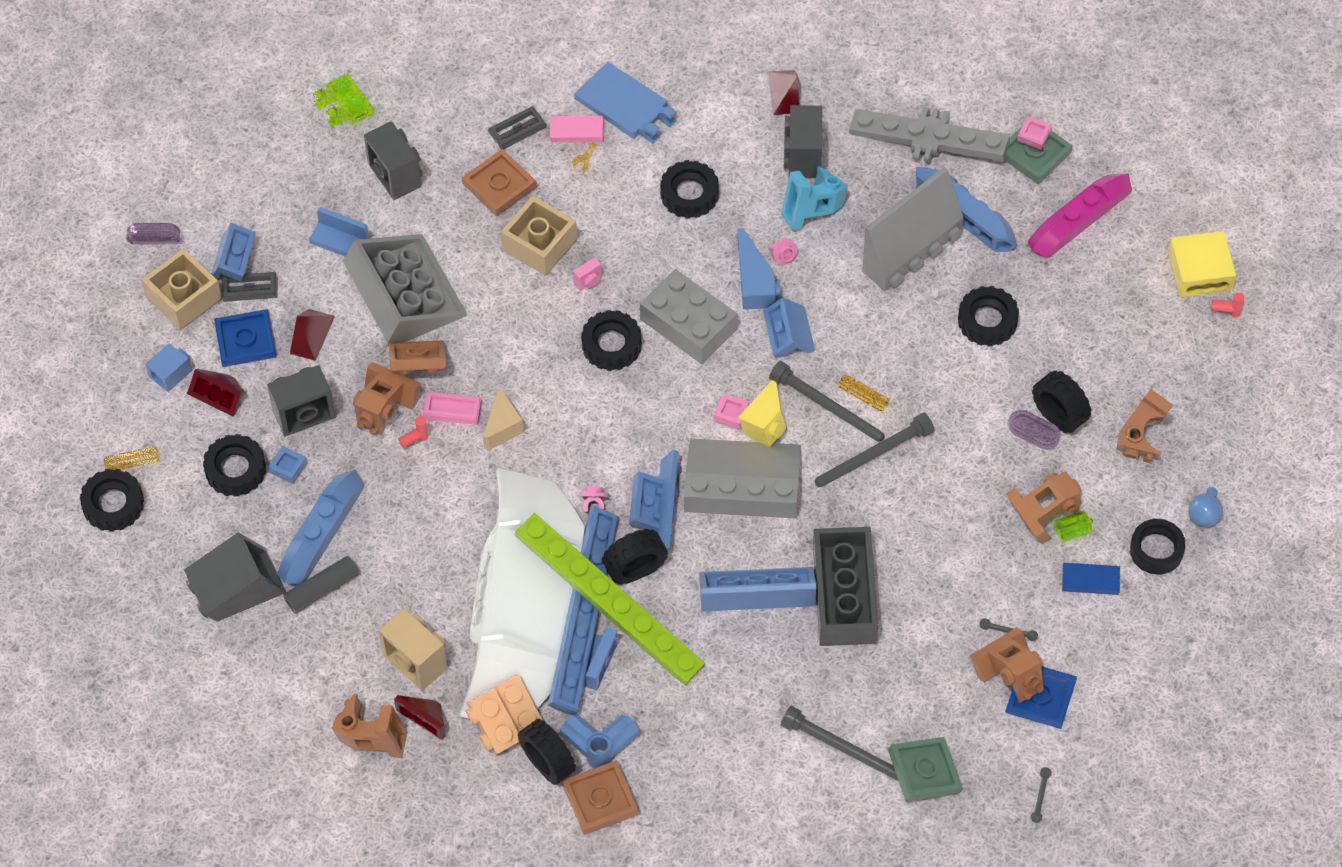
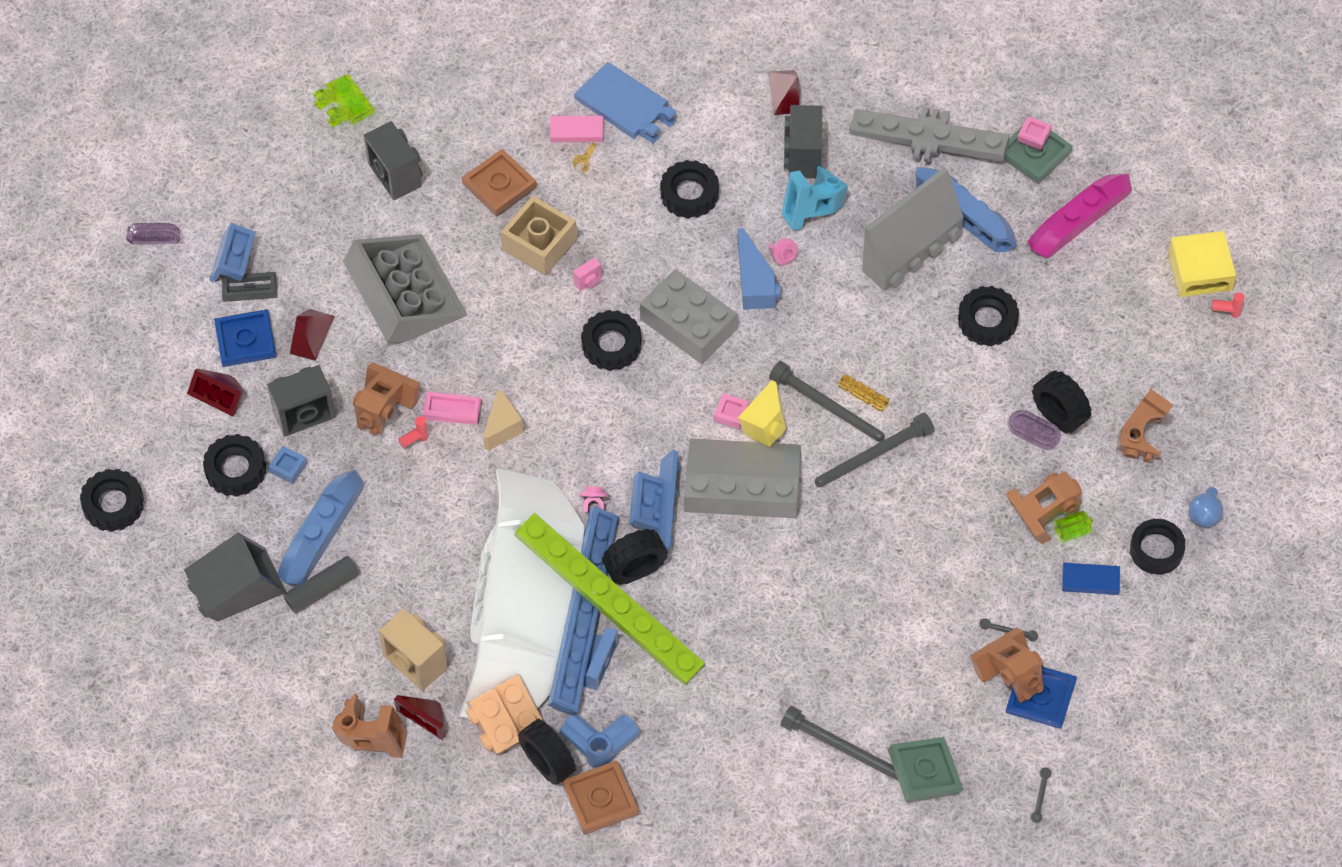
clear yellow axle [104,446,159,470] -> none
tan brick [141,248,222,330] -> none
medium blue brick [146,343,191,392] -> none
medium blue panel [309,207,369,256] -> none
nougat plate [389,340,446,374] -> none
dark grey tile [488,106,547,150] -> none
medium blue slope [699,567,816,612] -> none
medium blue panel [763,297,815,358] -> none
dark grey brick [813,527,878,646] -> none

